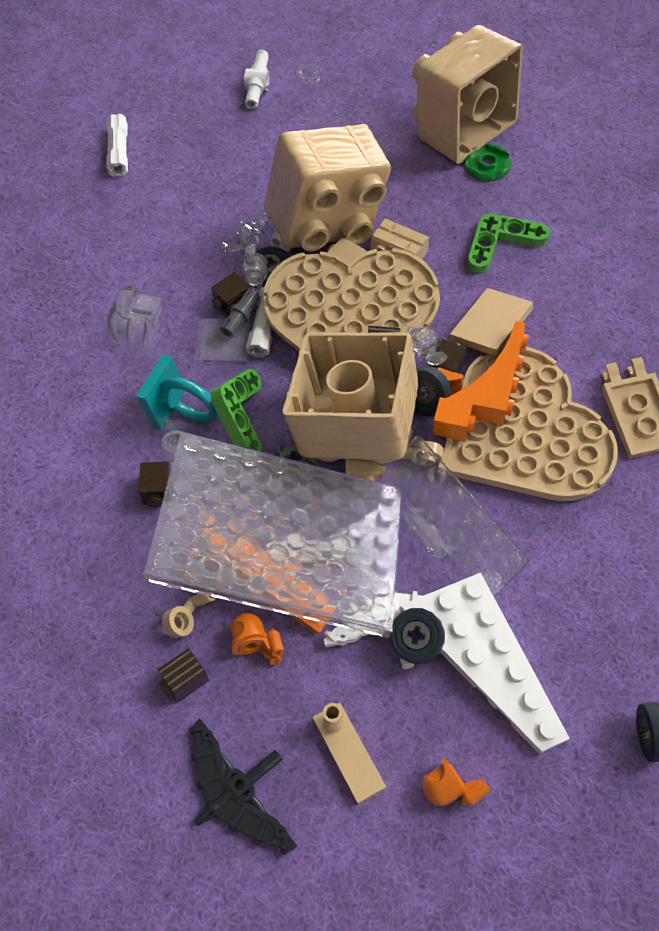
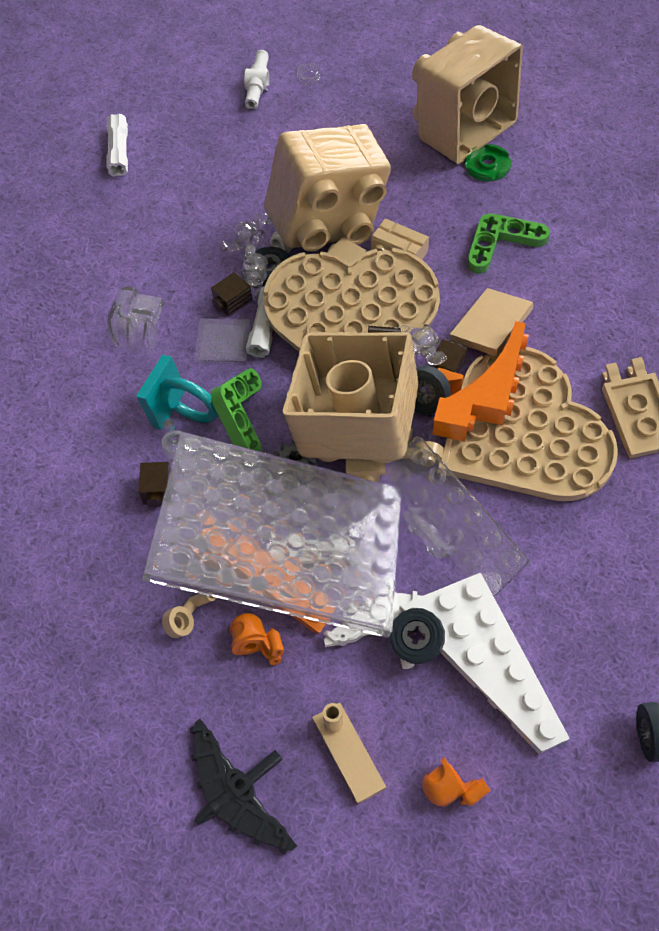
dark brown brick [157,648,210,702] -> none
dark grey pin [219,288,261,338] -> none

